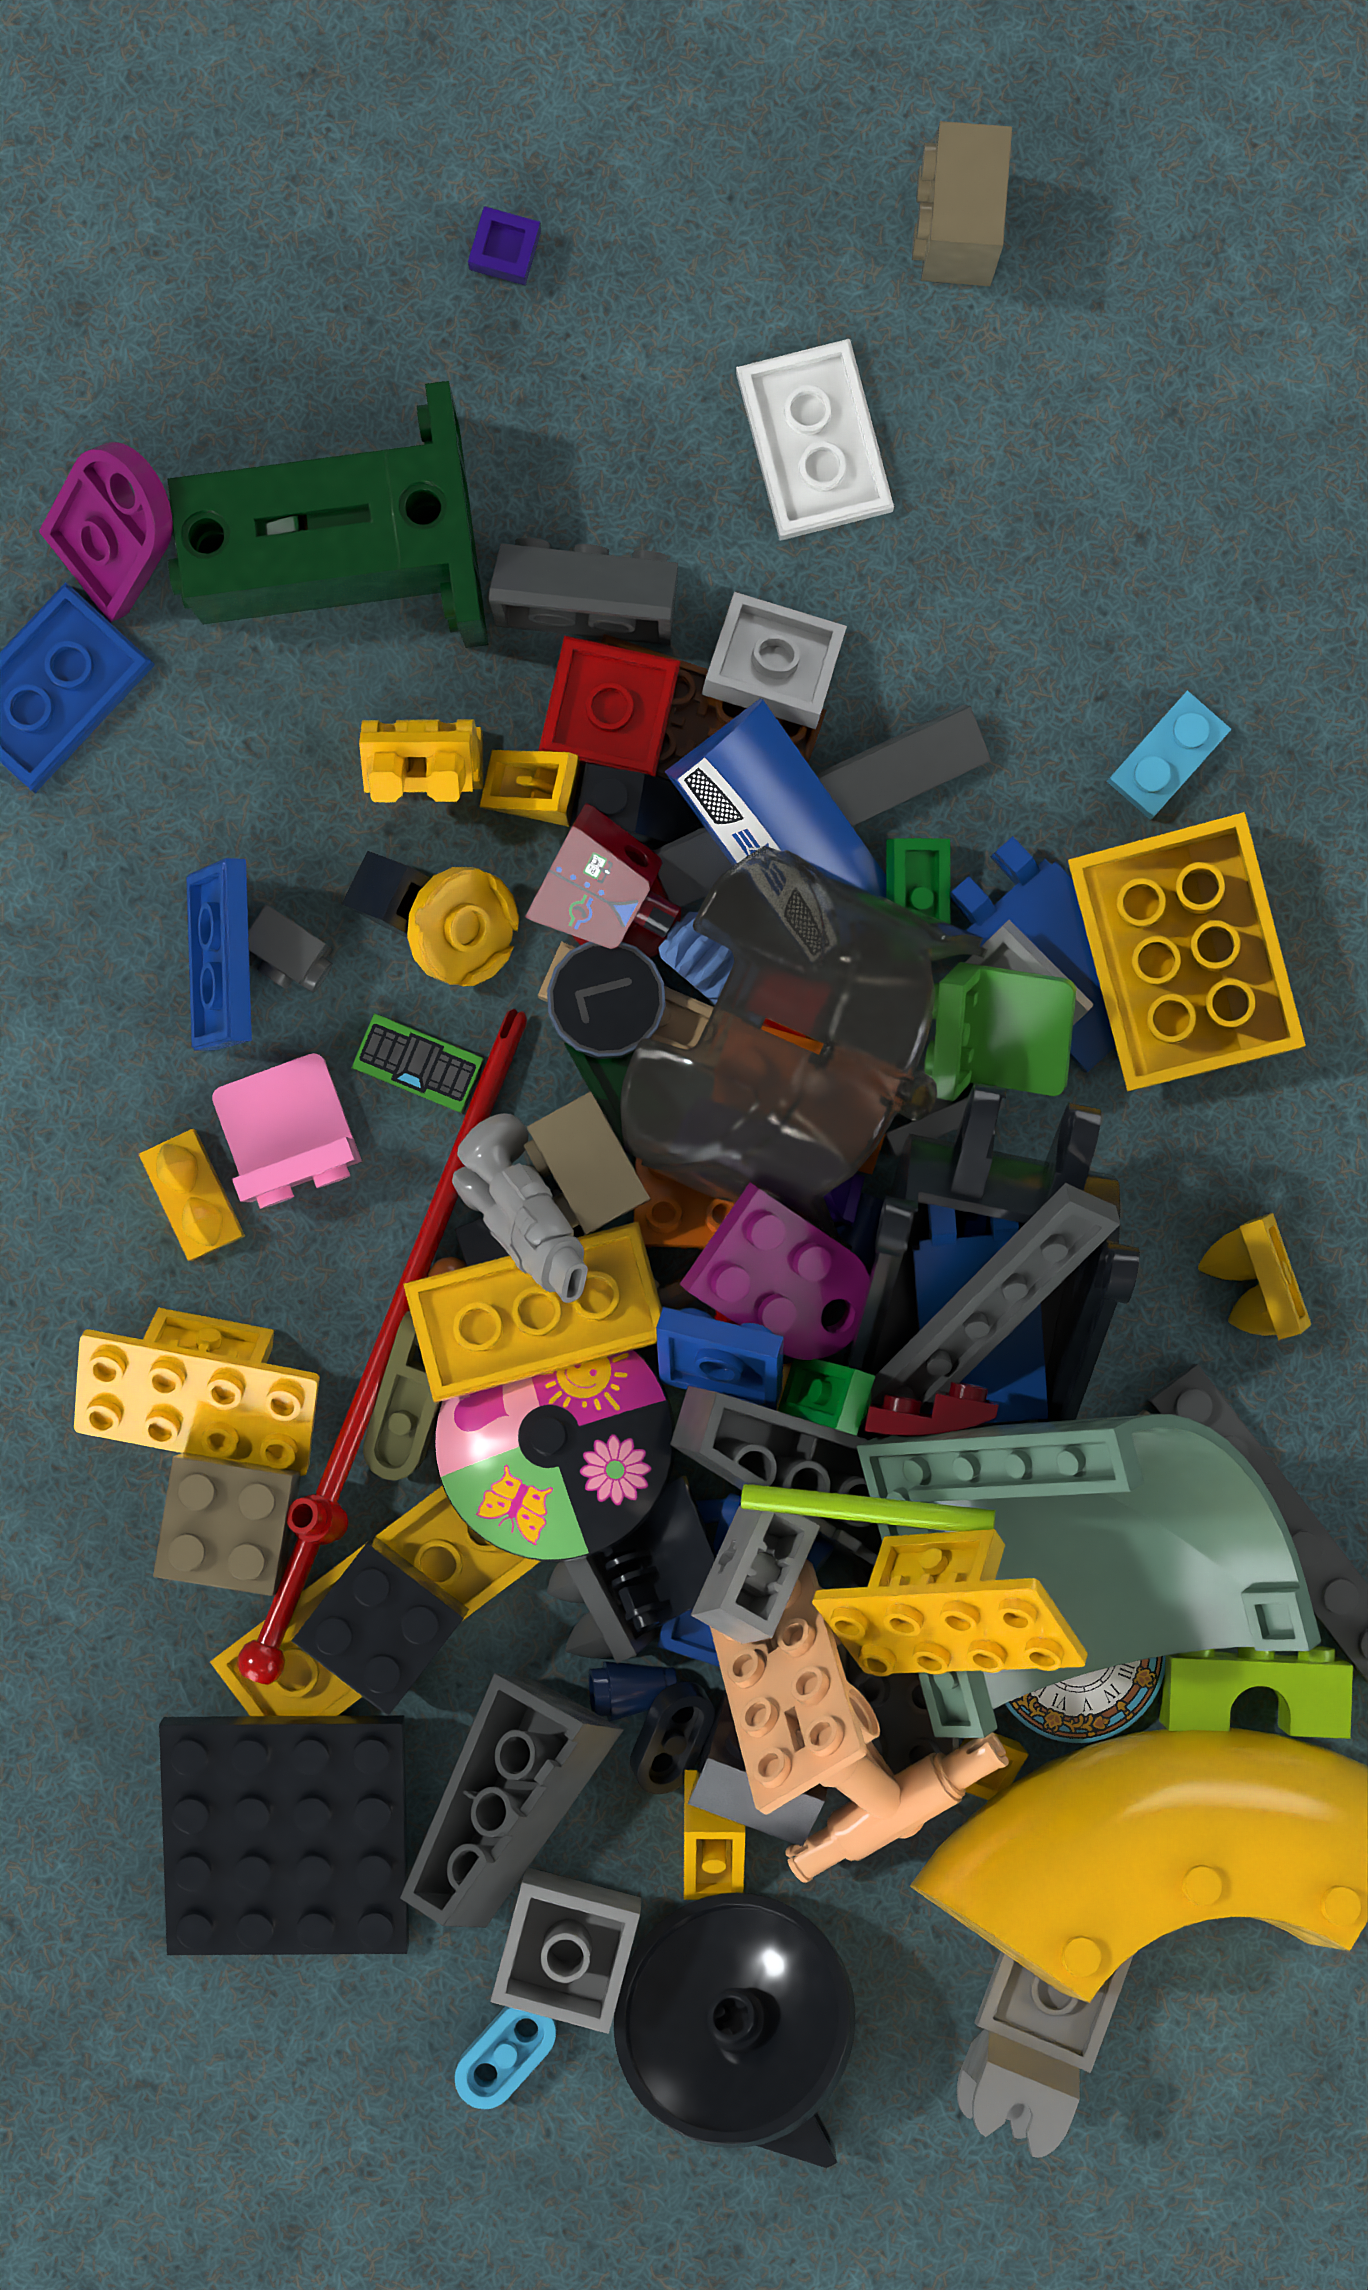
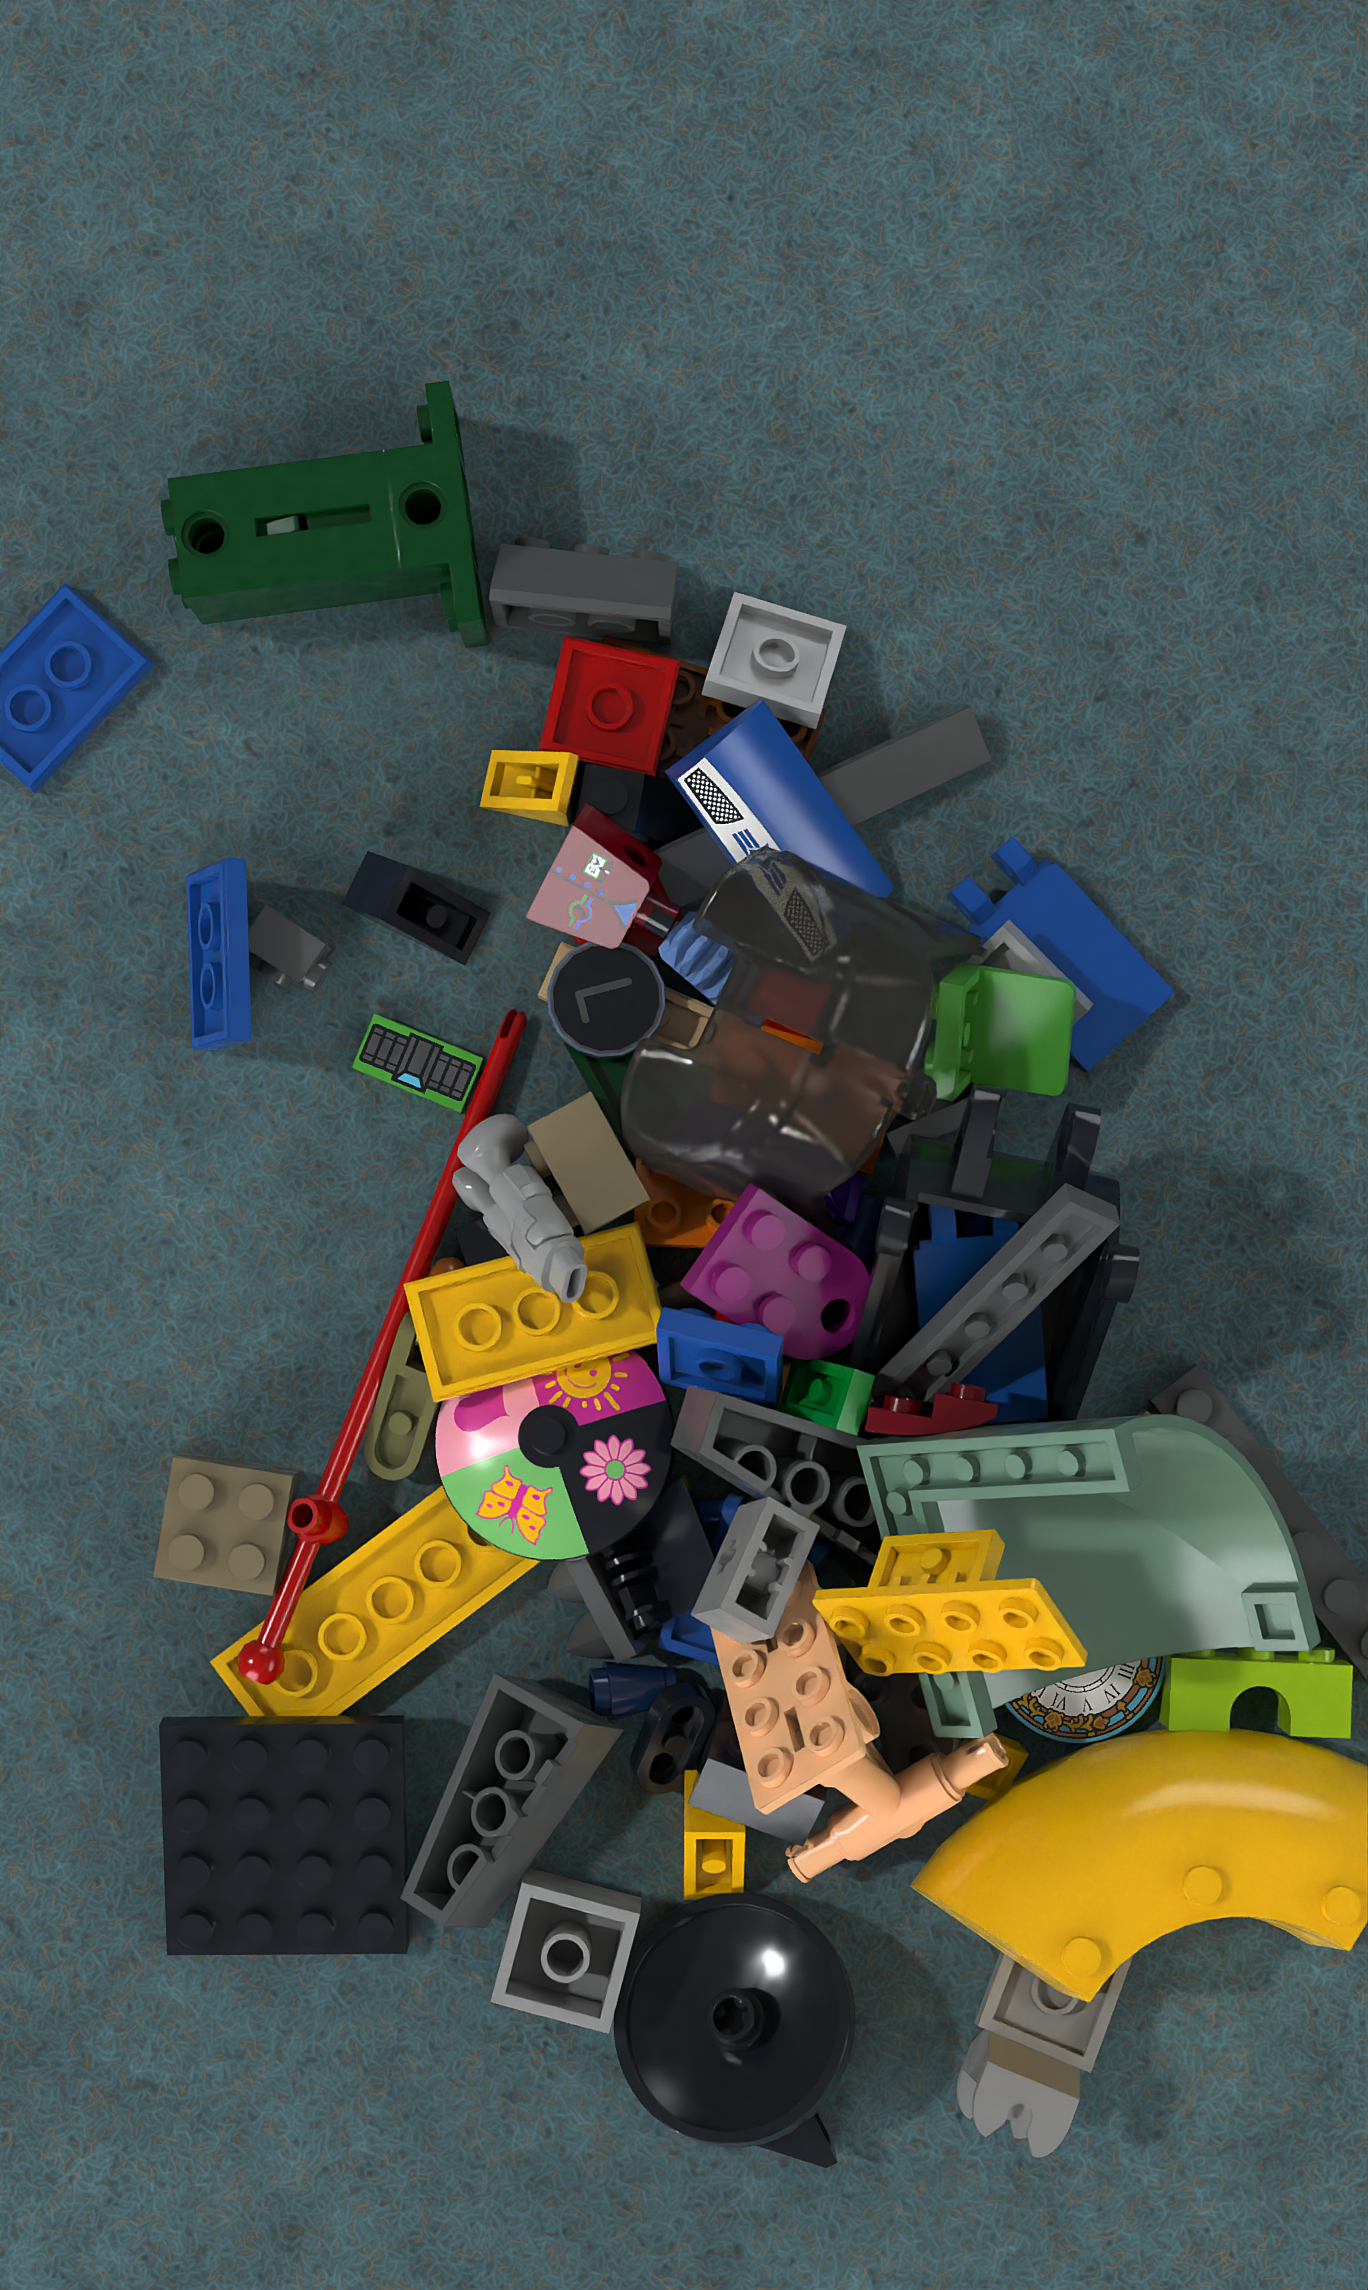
magenta plate [39,442,173,623] -> none
yellow bracket [74,1307,320,1476] -> none
yellow tile [139,1129,245,1261] -> none
bright pink bracket [212,1053,362,1209] -> none
black brick [291,1536,469,1716] -> none
yellow hips [359,719,483,802] -> none
yellow tile [407,867,519,986] -> none
medium azure plate [455,2006,557,2109] -> none
dark purple plate [468,206,541,286] -> none
white tile [736,339,894,541] -> none
lime bar [741,1484,996,1532] -> none
green plate [886,838,950,958] -> none
dark tan brick [912,121,1012,286] -> none
yellow slope [1068,812,1306,1092] -> none
medium azure plate [1106,690,1231,820] -> none
yellow tile [1198,1213,1311,1340] -> none

